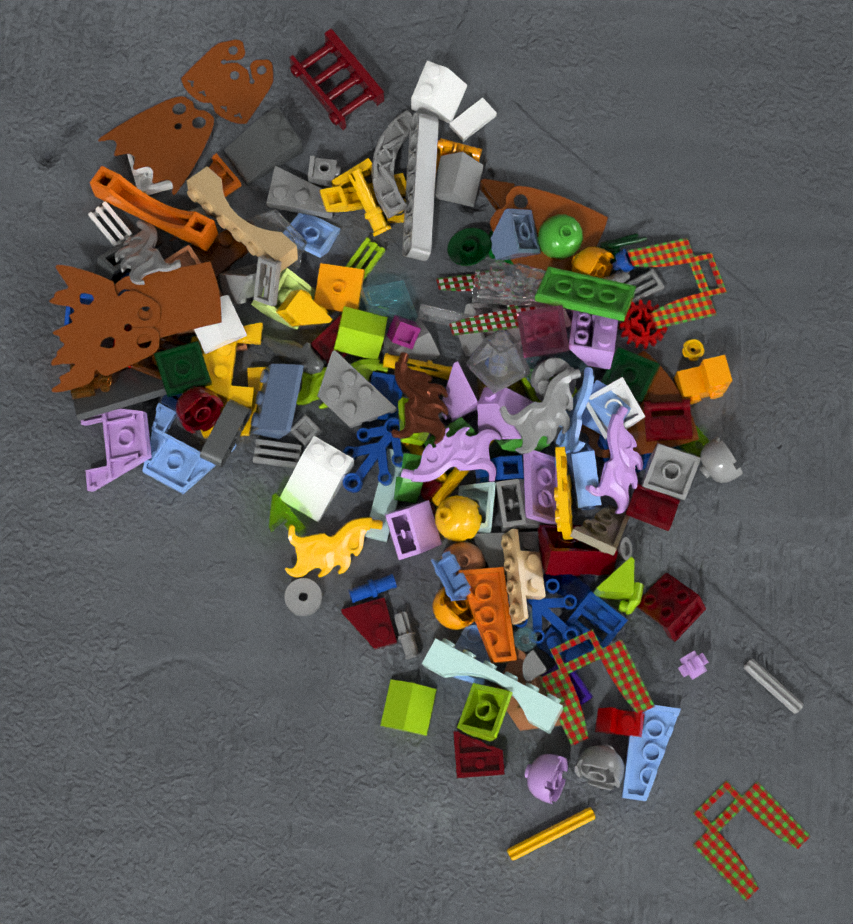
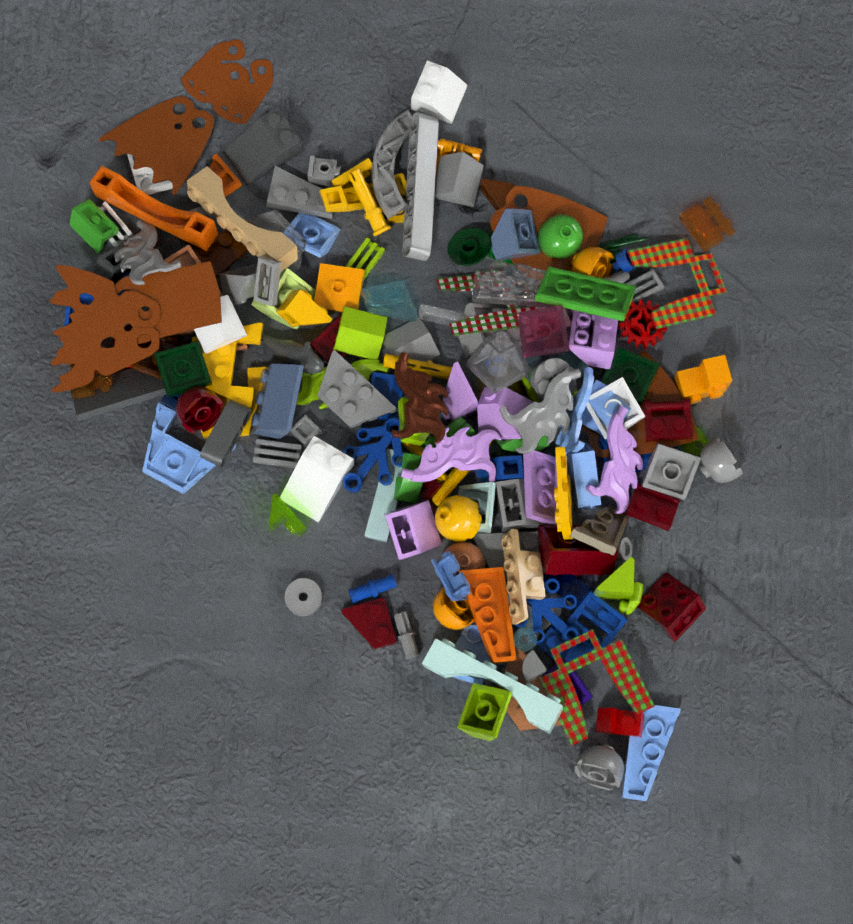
lavender wing [81,409,152,492] -> none
yellow piece [285,517,383,577] -> none
dark red fence [289,28,384,130] -> none
lime slope [380,679,437,736] -> none
magenta panel [387,315,421,349] -> none
white tile [449,98,497,142] -> none
dark red wing [453,731,505,778] -> none
yellow axle [507,807,596,860] -> none
lavender cylinder [525,754,568,804] -> none
lavender gear [678,650,709,680] -> none
yellow plate [682,339,704,361] -> none
piece [693,781,811,901] -> none
light grey axle [744,658,804,714] -> none
none -> bright green panel [69,199,119,254]
none -> clear orange plate [679,197,736,252]

